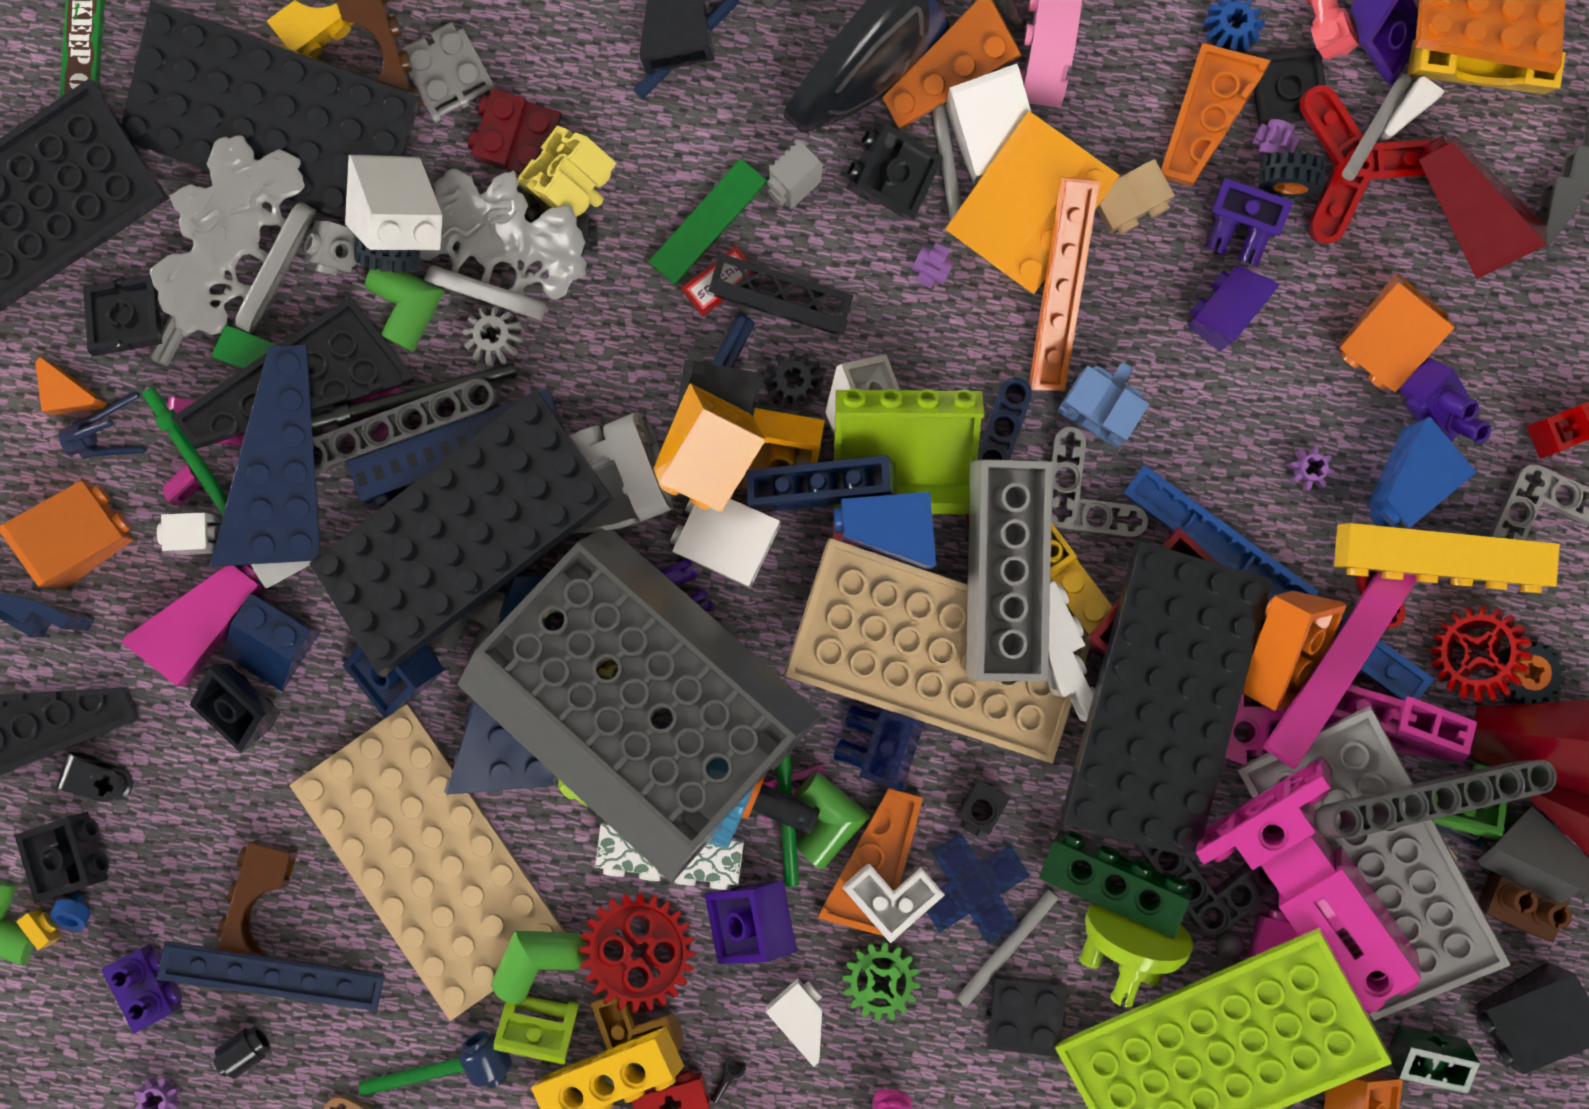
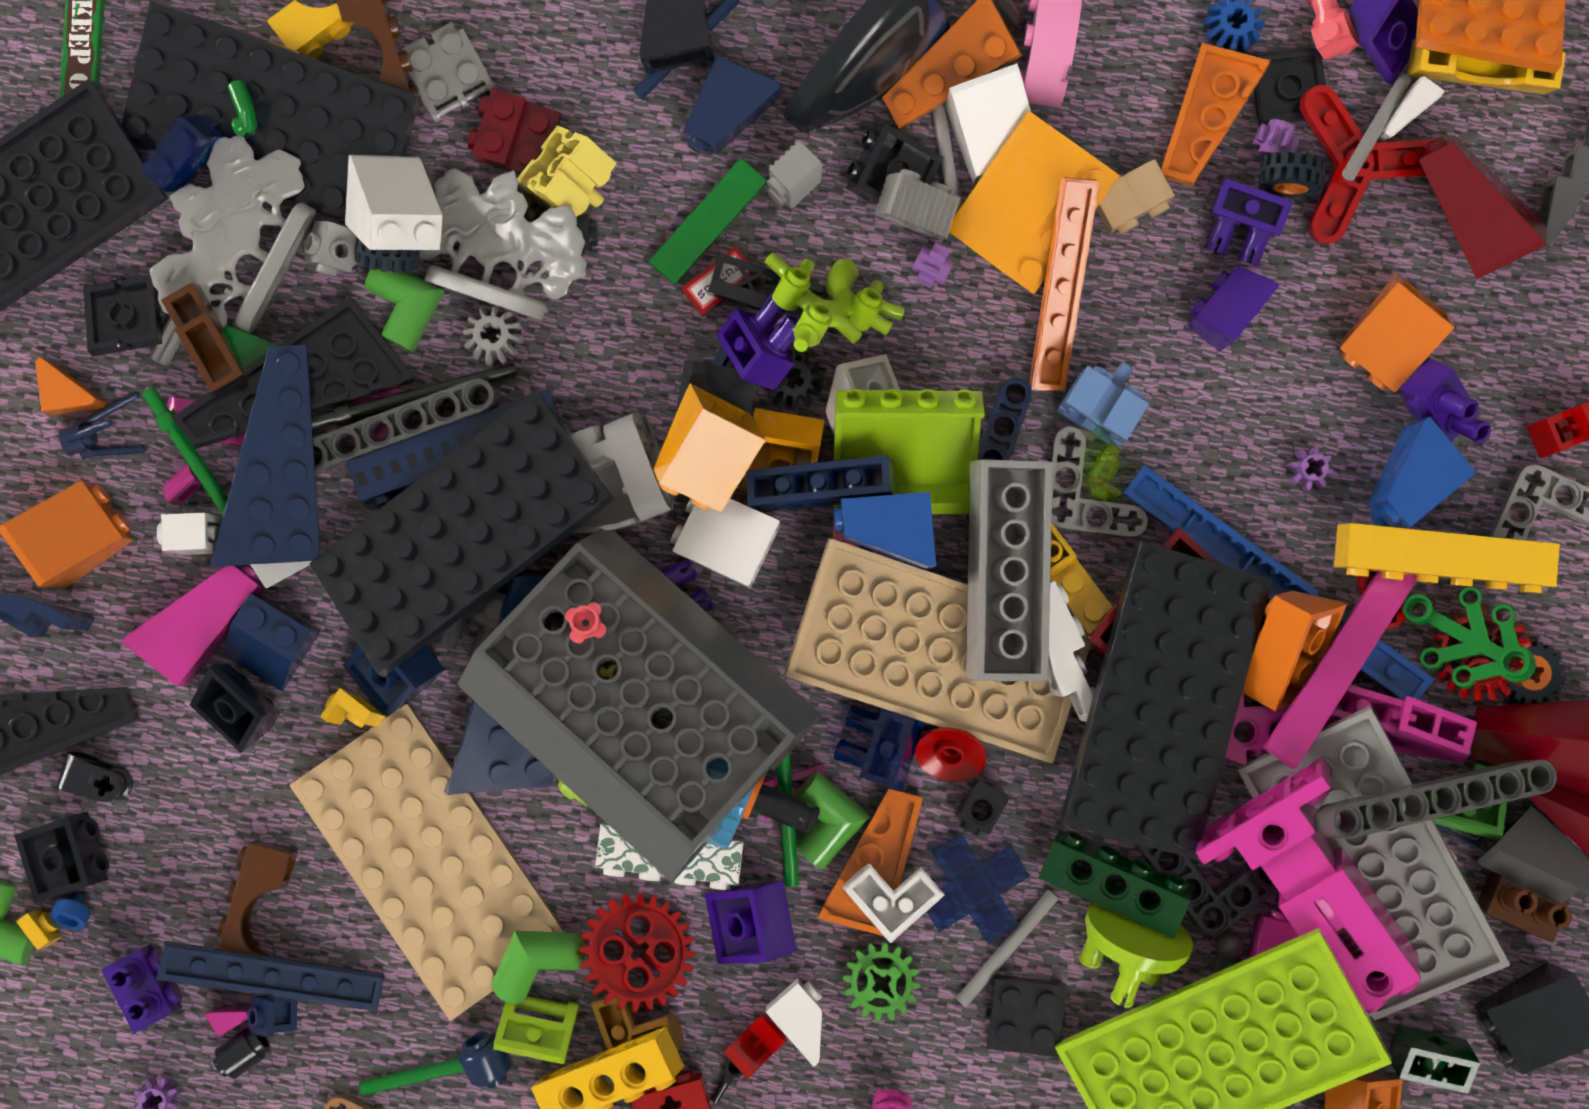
none -> clear blue brick [140,115,222,192]
none -> reddish brown slope [161,282,244,393]
none -> dark pink slope [204,1006,251,1036]
none -> green arm [227,80,258,137]
none -> dark blue bracket [247,995,298,1037]
none -> yellow bracket [320,688,386,728]
none -> coral plate [565,602,607,644]
none -> dark blue slope [683,56,782,155]
none -> dark purple brick [716,291,799,390]
none -> red bracket [723,1014,787,1079]
none -> lime plant [765,252,904,352]
none -> light grey brick [874,169,960,240]
none -> red dish [915,727,987,782]
none -> clear neon green bracket [1083,443,1122,502]
none -> green plant [1403,587,1536,689]

